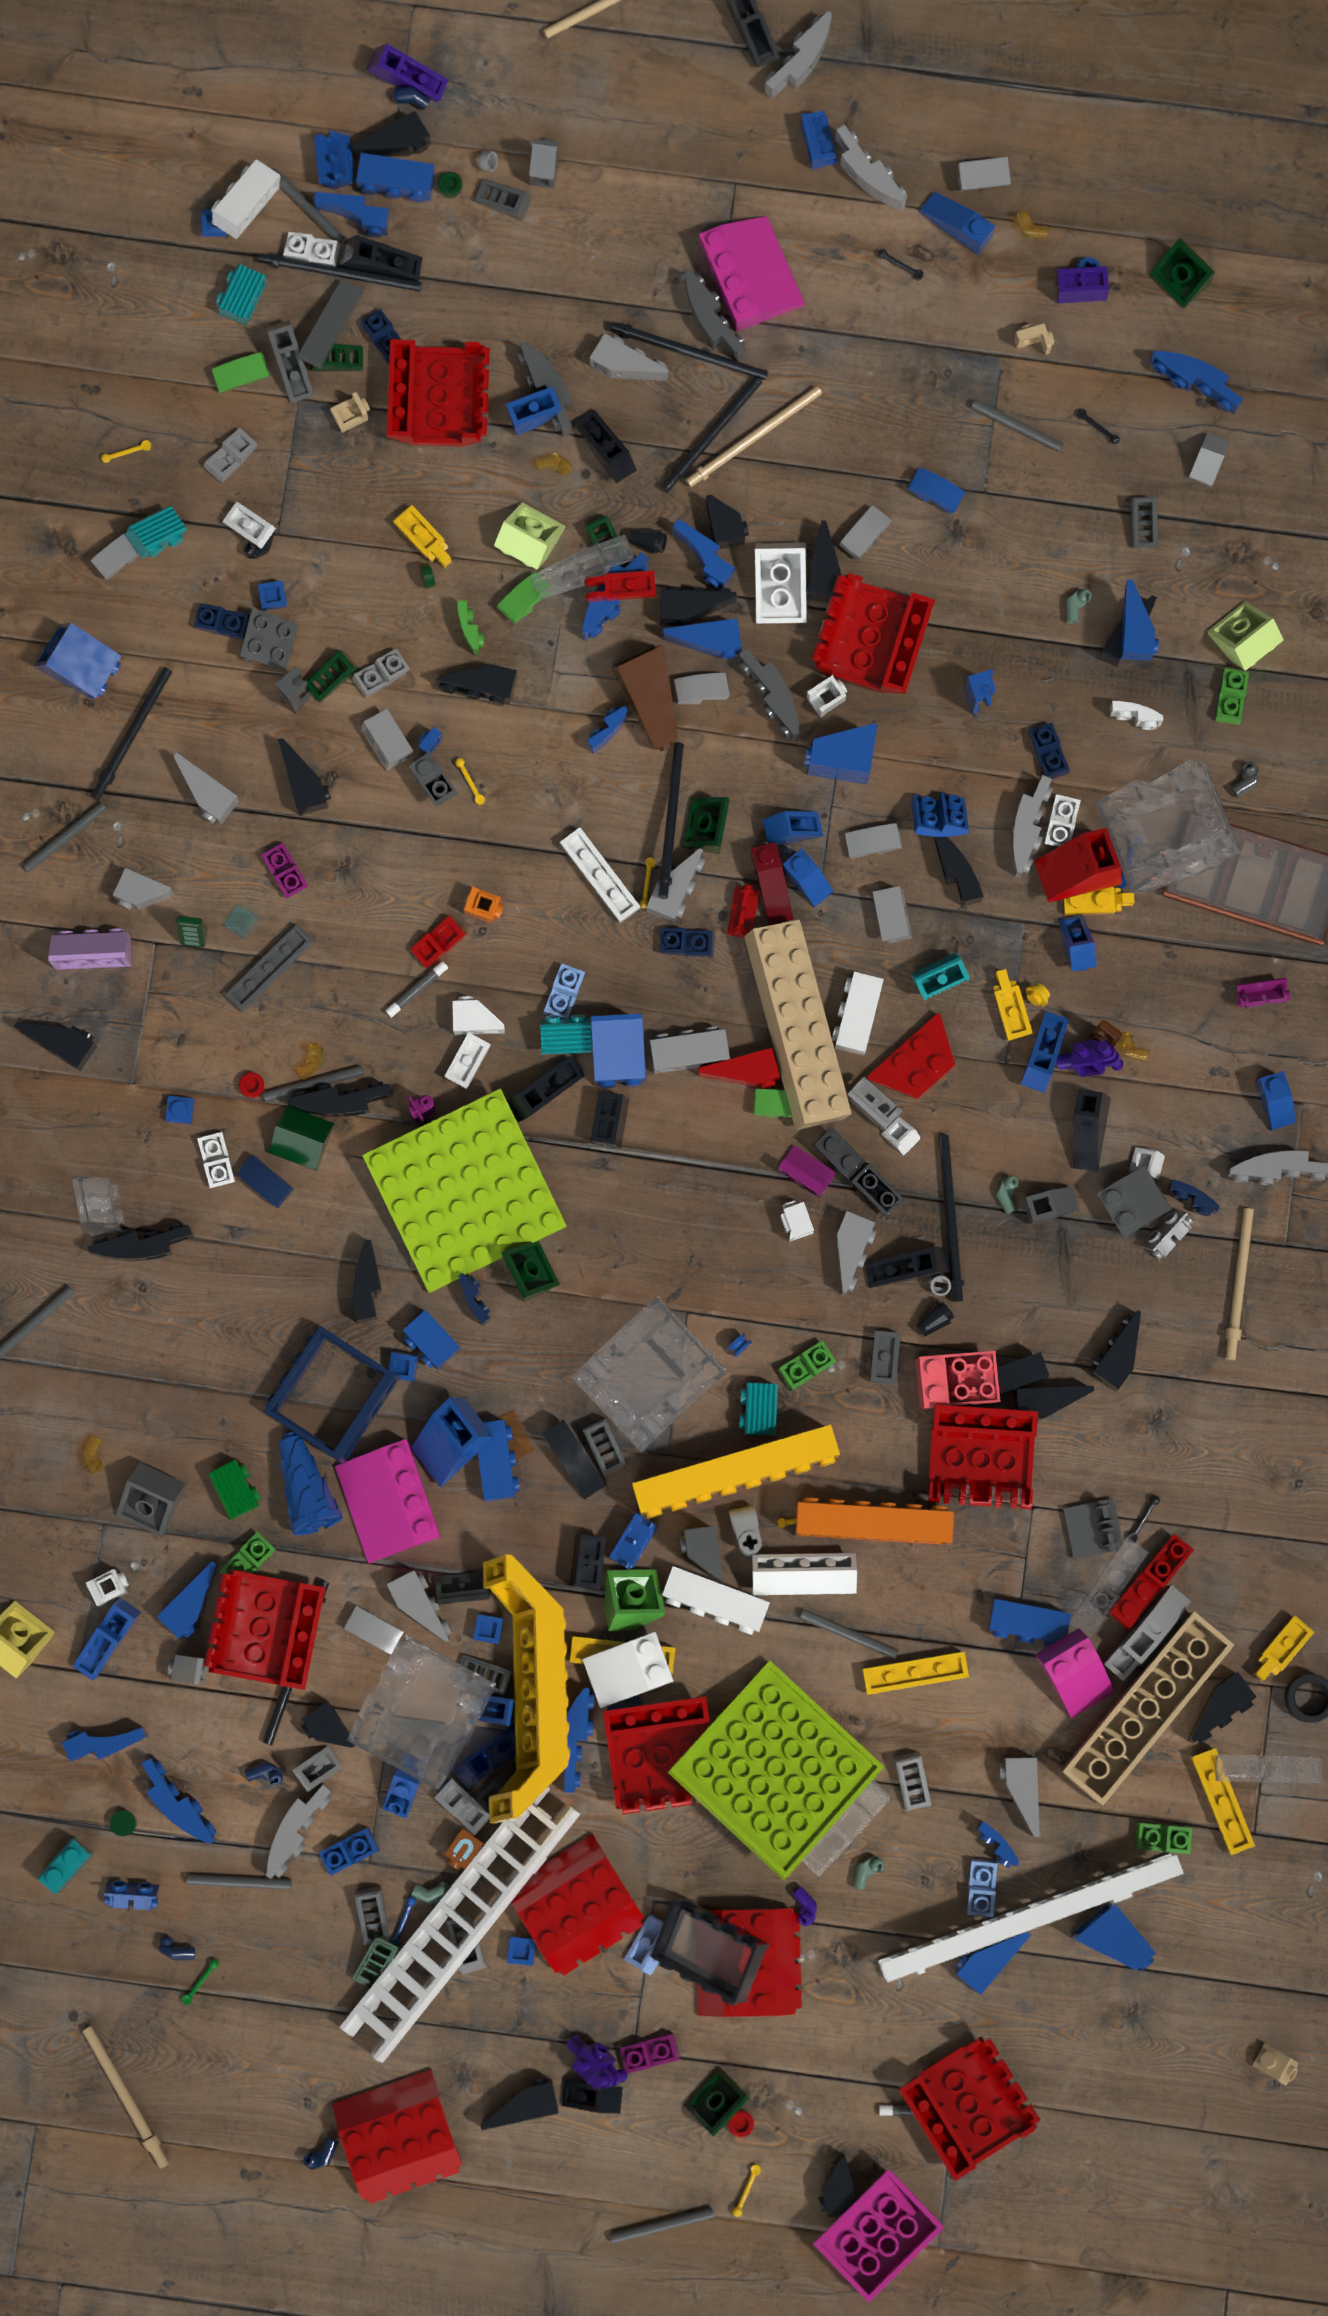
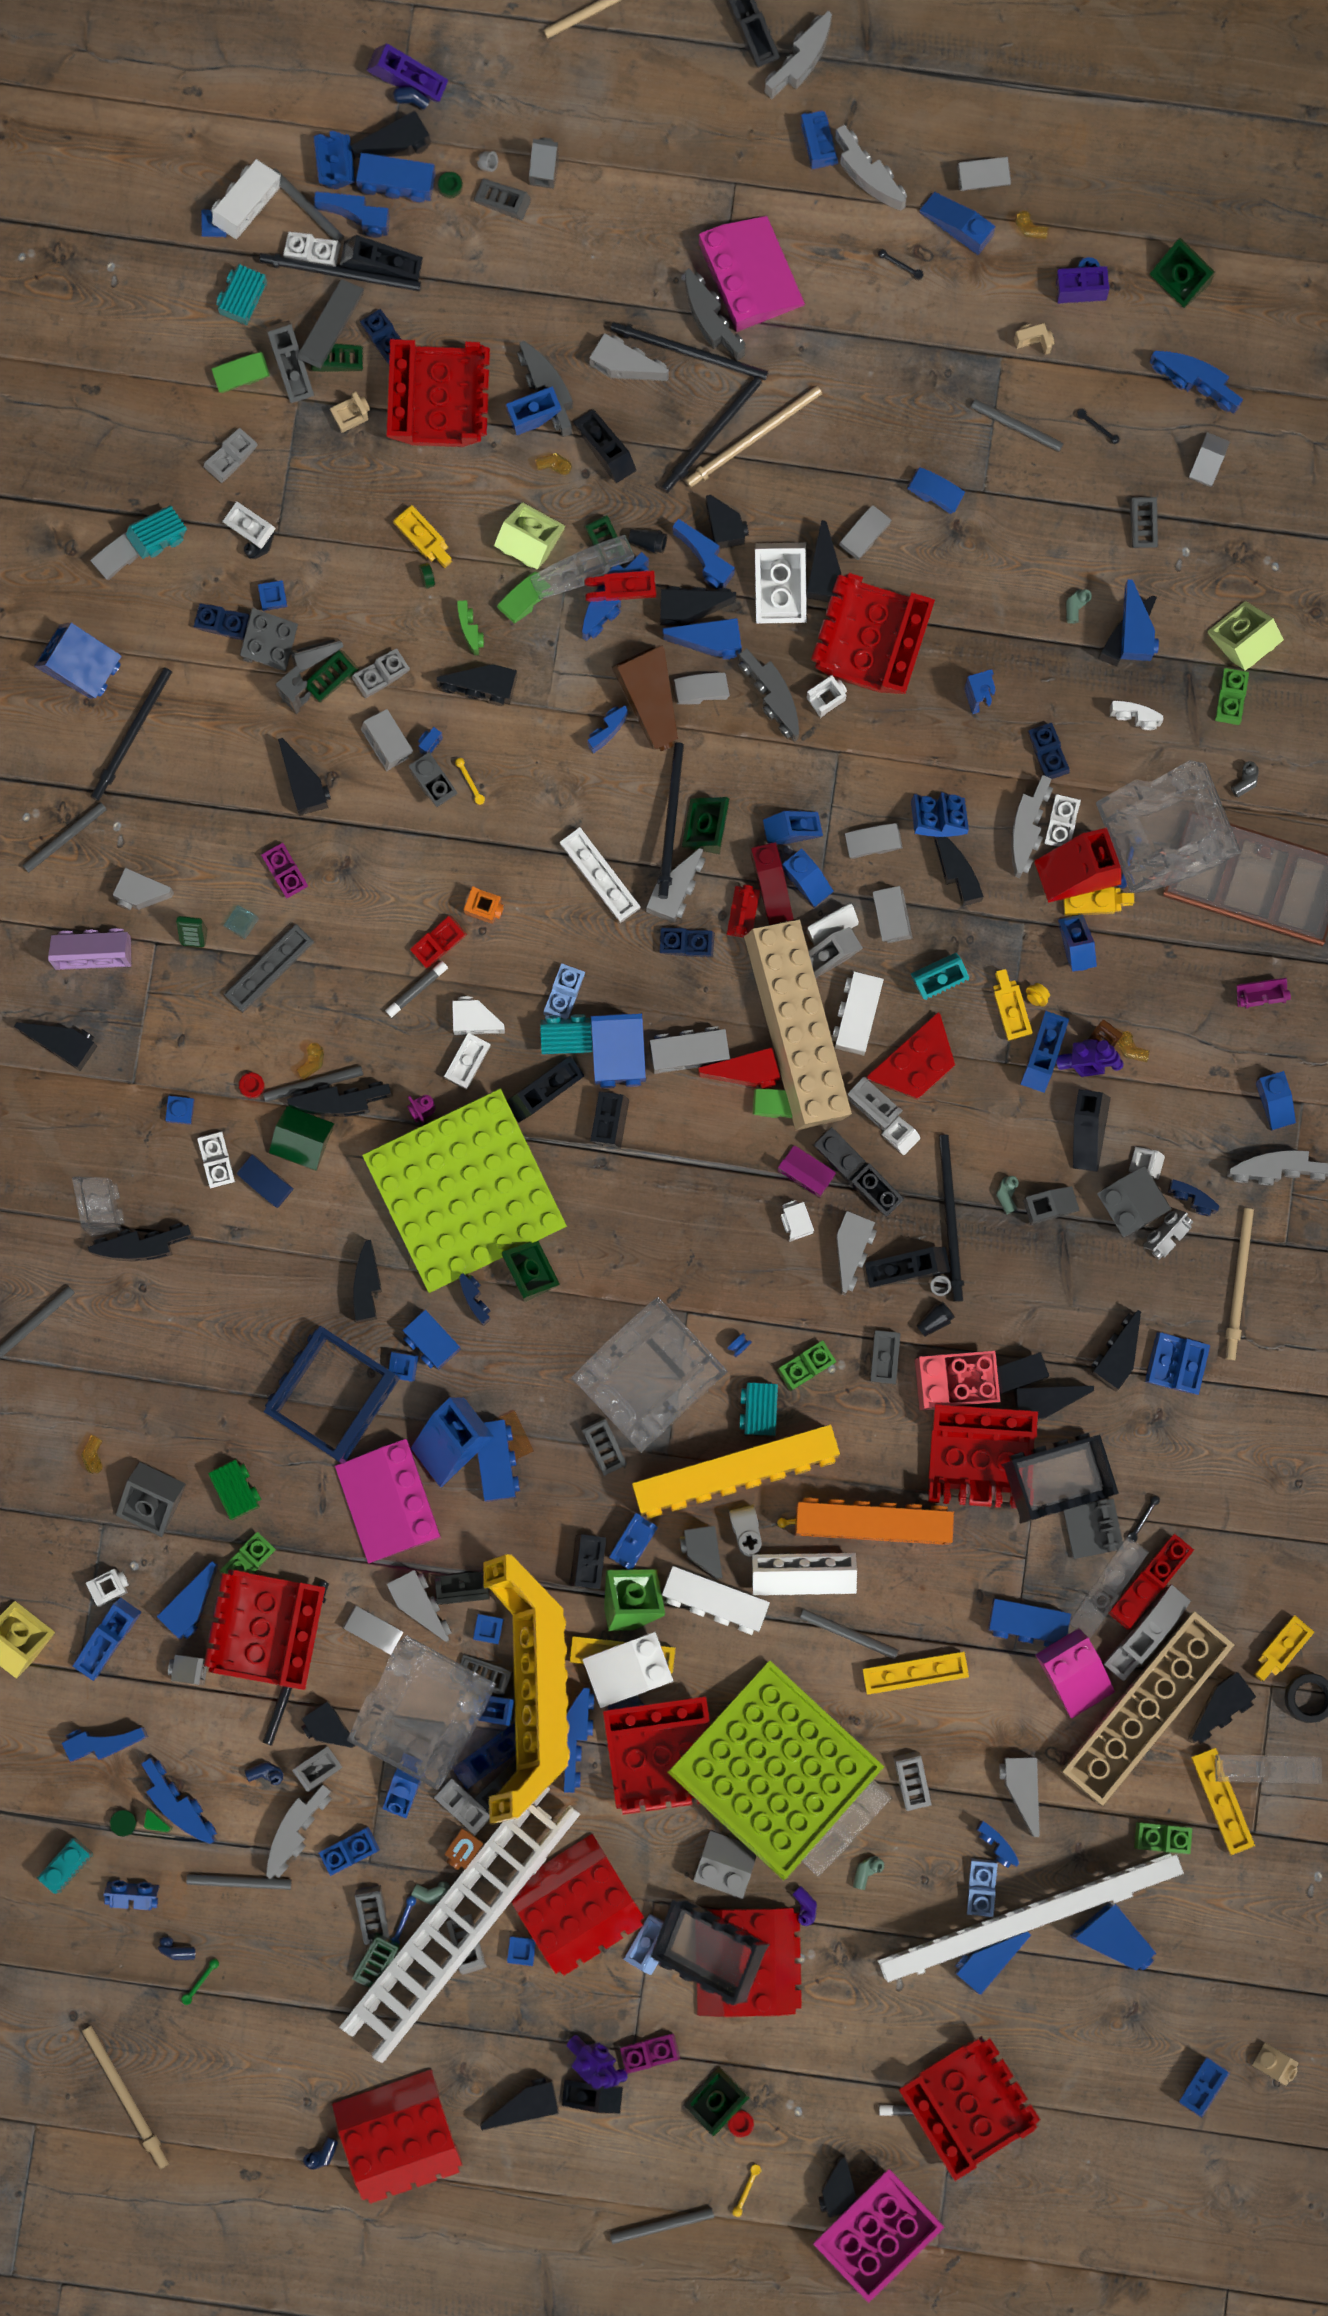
yellow hinge [101,440,151,463] -> none
light grey slope [173,752,239,825] -> none
blue cone [278,1432,343,1536] -> none
black slope [542,1419,606,1499] -> none
yellow hinge [639,857,655,909] -> none
blue slope [804,724,878,785] -> none
none -> green slope [144,1808,173,1832]
none -> dark grey slope [290,638,344,672]
none -> light grey slope [693,1831,757,1899]
none -> white slope [807,903,859,946]
none -> light grey slope [808,927,863,978]
none -> window [1001,1433,1119,1524]
none -> blue slope [1145,1332,1210,1395]
none -> blue hinge [1179,2058,1230,2118]

